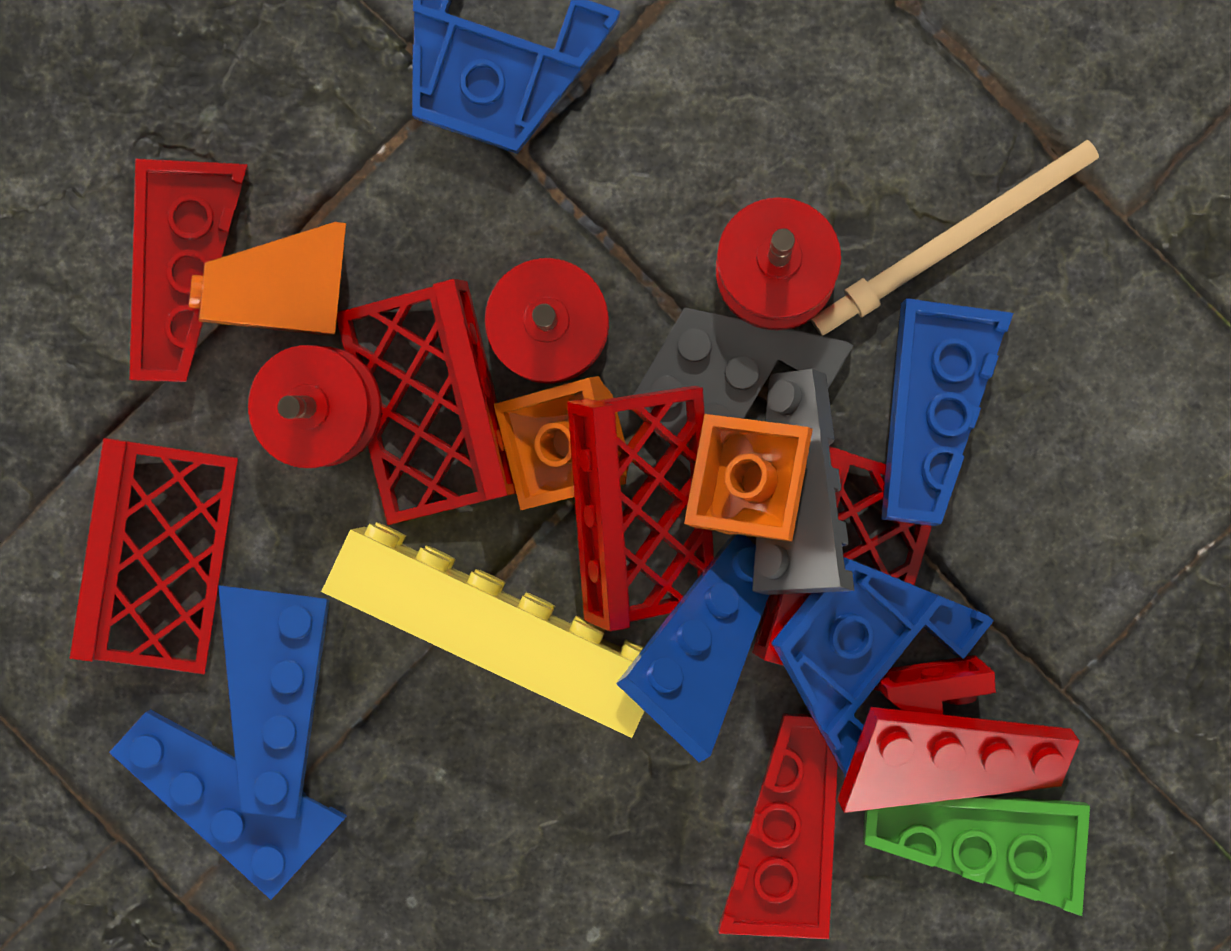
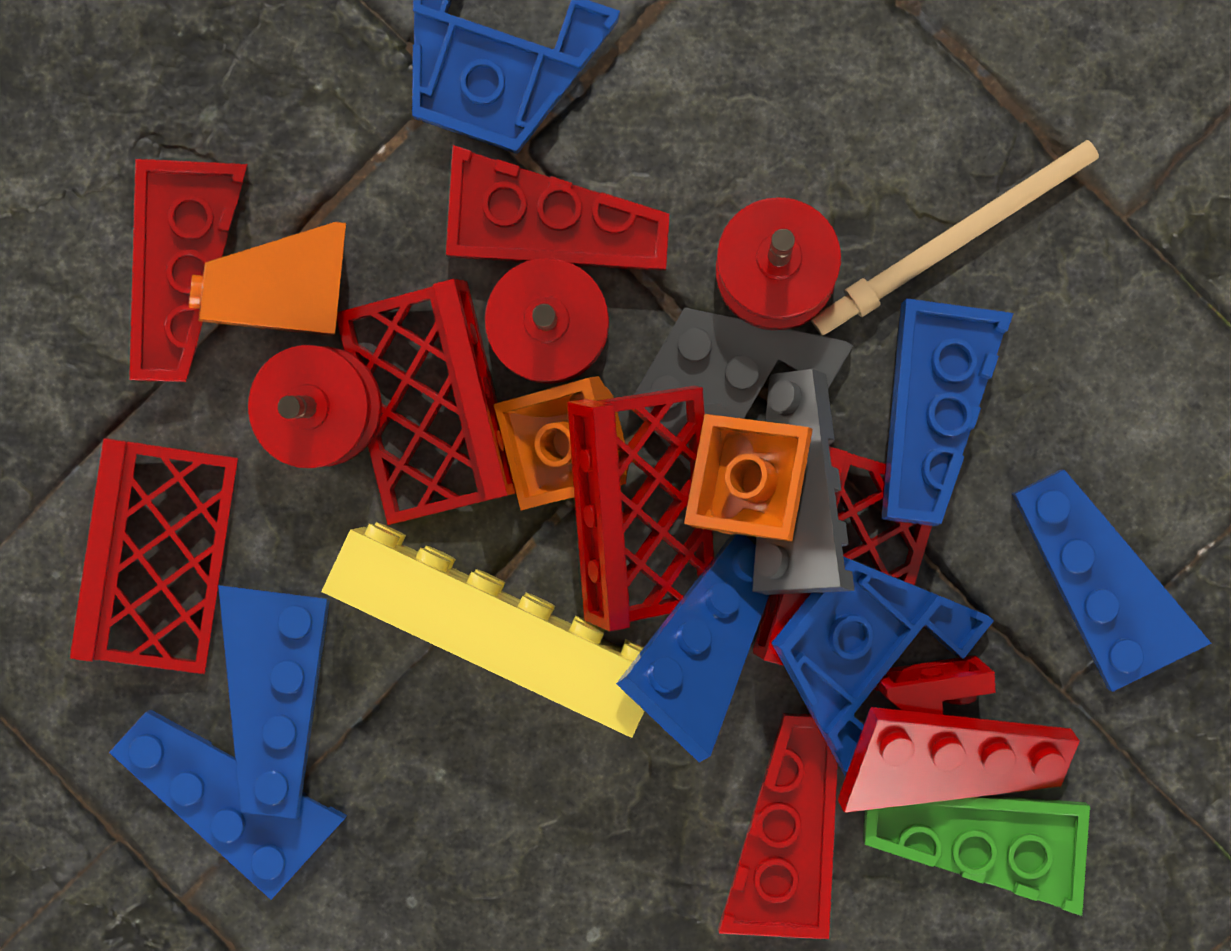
none -> red wing [446,145,670,271]
none -> blue wing [1012,470,1212,692]

